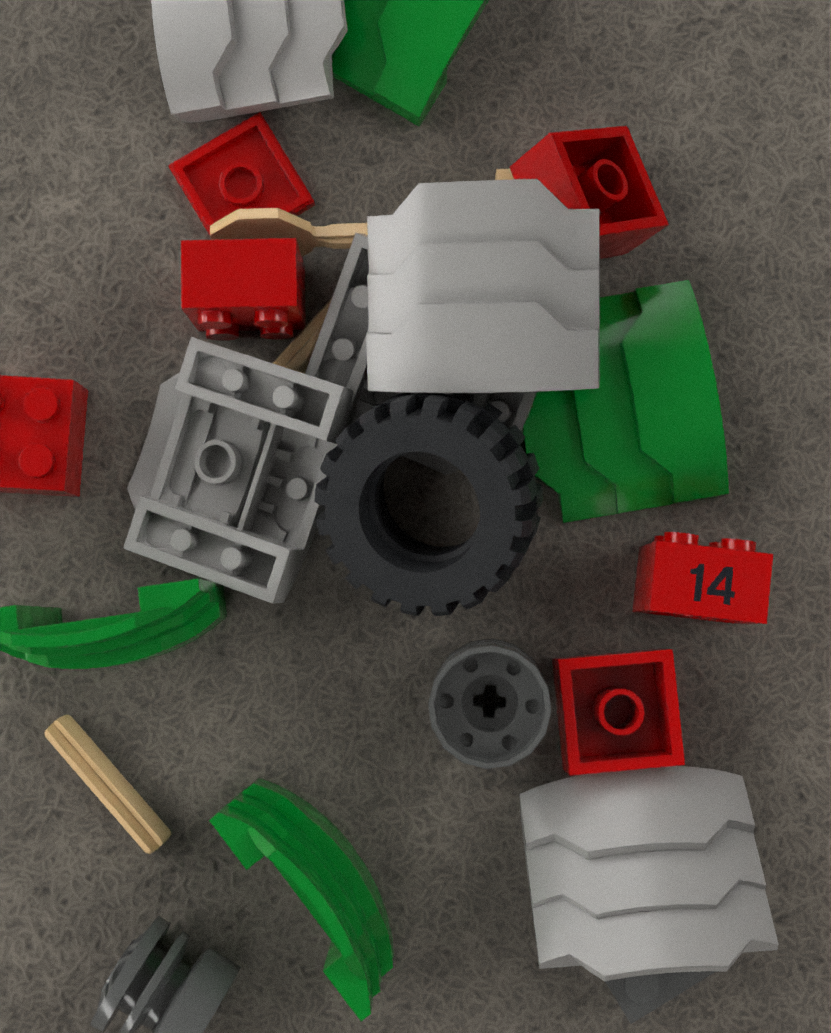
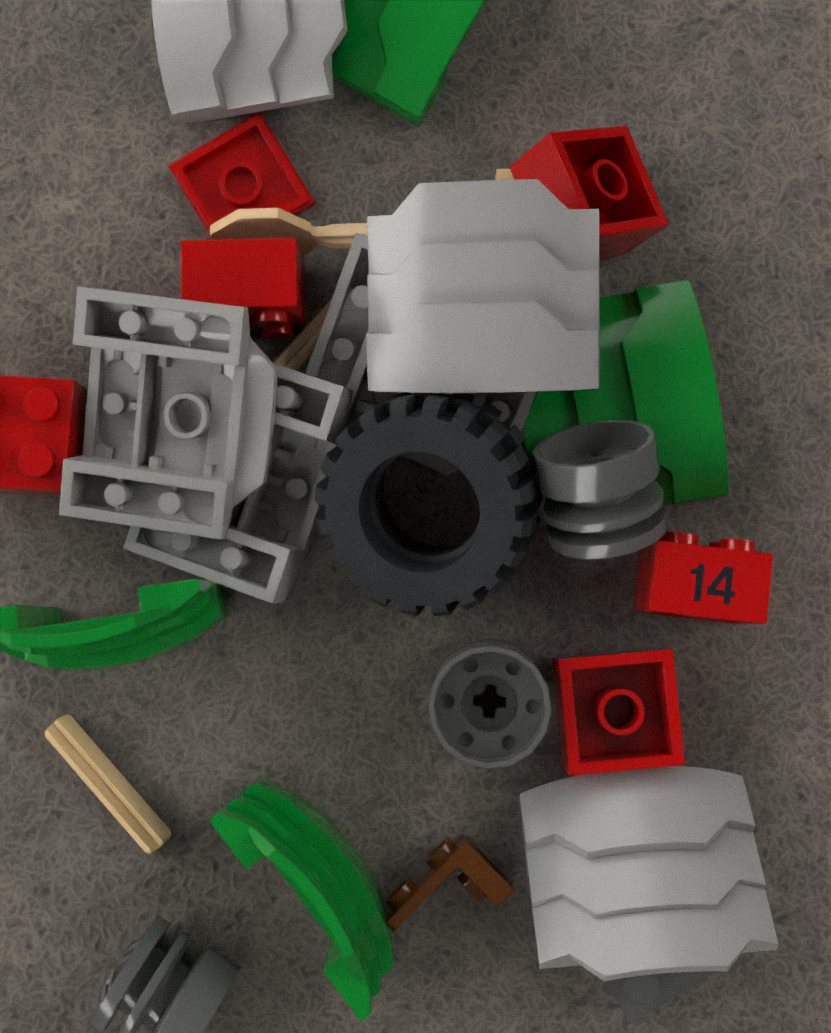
none -> light grey slope [59,286,278,540]
none -> reddish brown bracket [386,835,515,932]
none -> dark grey wheel [532,420,668,559]

